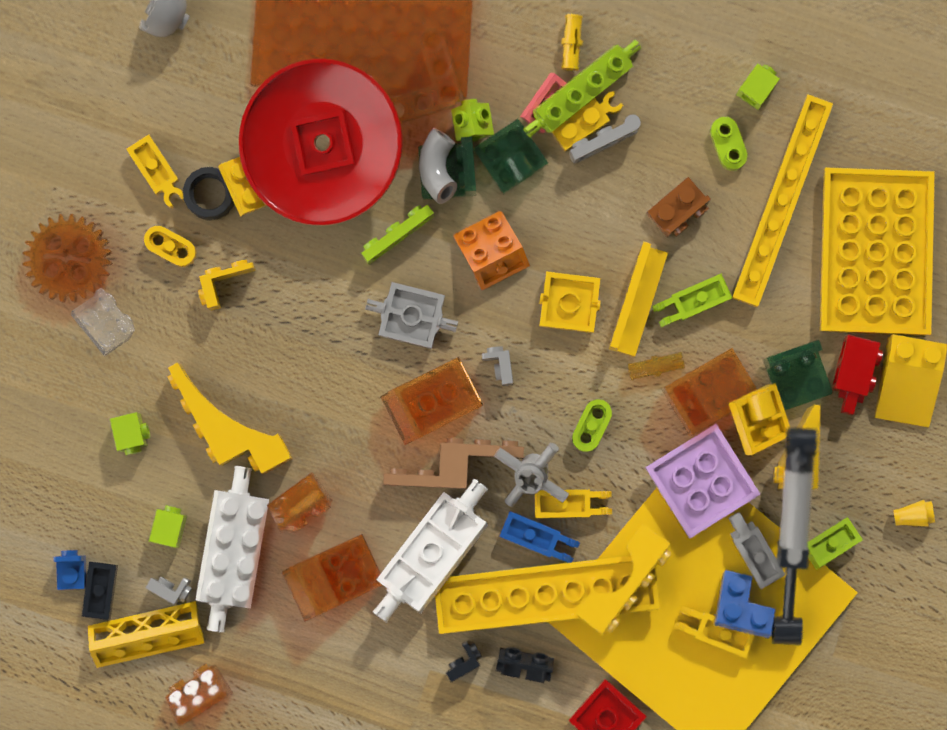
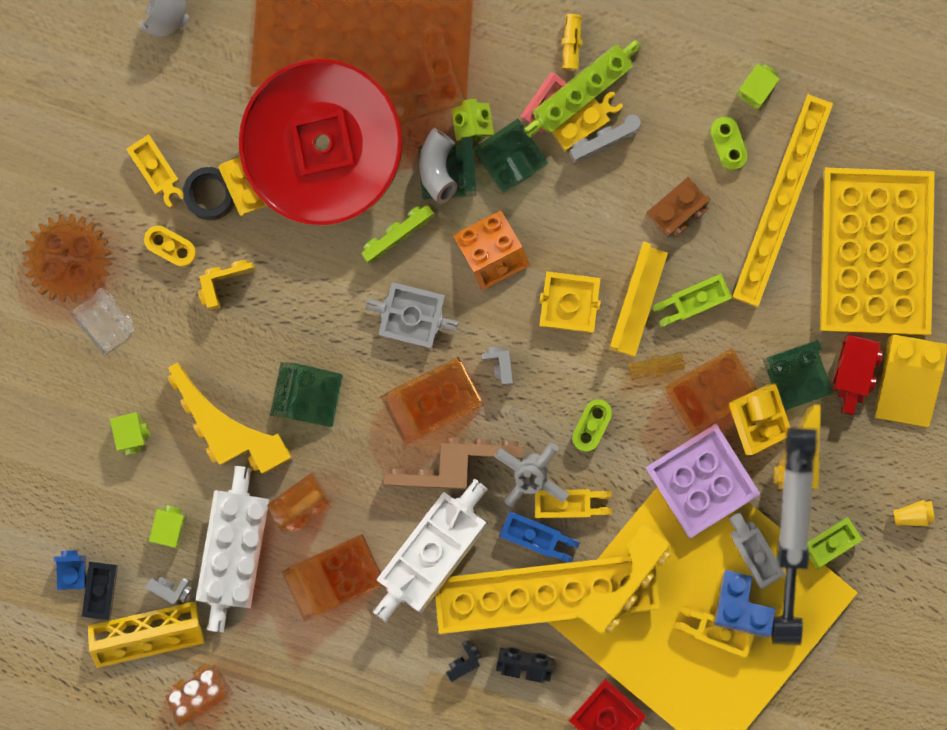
none -> clear green bracket [270,362,343,427]

